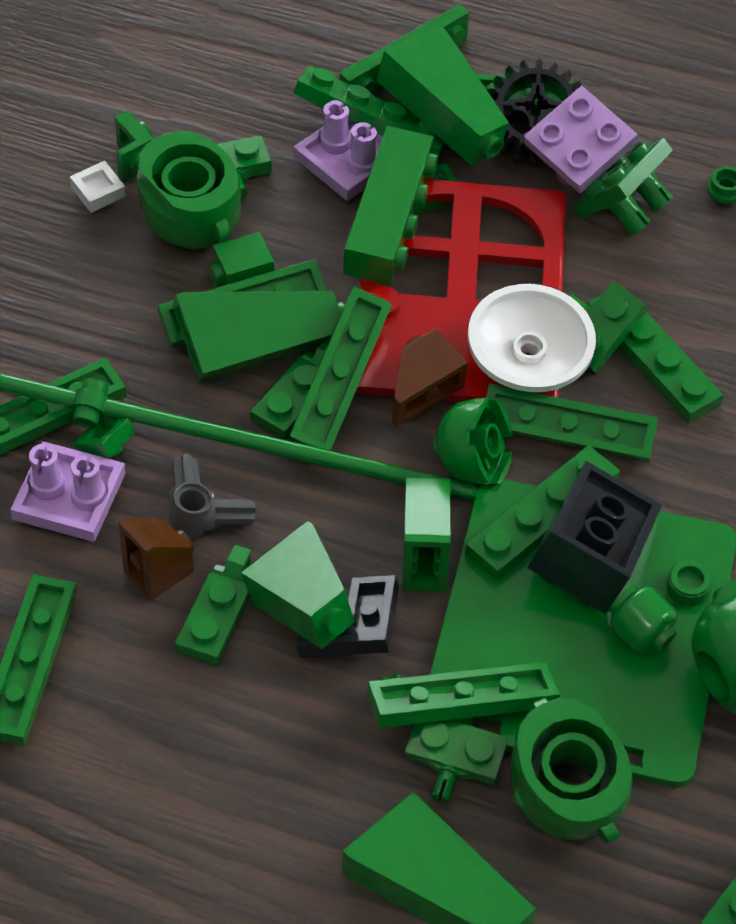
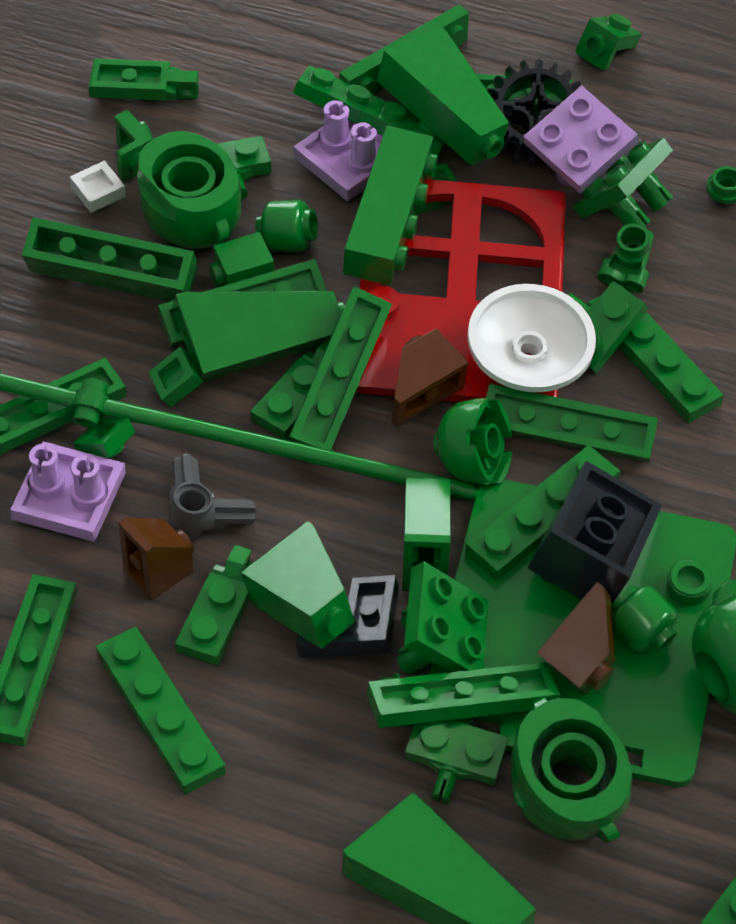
none -> green brick [22,217,199,302]
none -> green hinge [88,58,200,101]
none -> green plate [96,626,226,795]
none -> green plate [148,346,204,407]
none -> green head [255,199,318,254]
none -> green plate [397,561,489,674]
none -> reddish brown slope [537,582,616,695]
none -> green bracket [575,14,642,70]
none -> green plate [597,223,654,293]

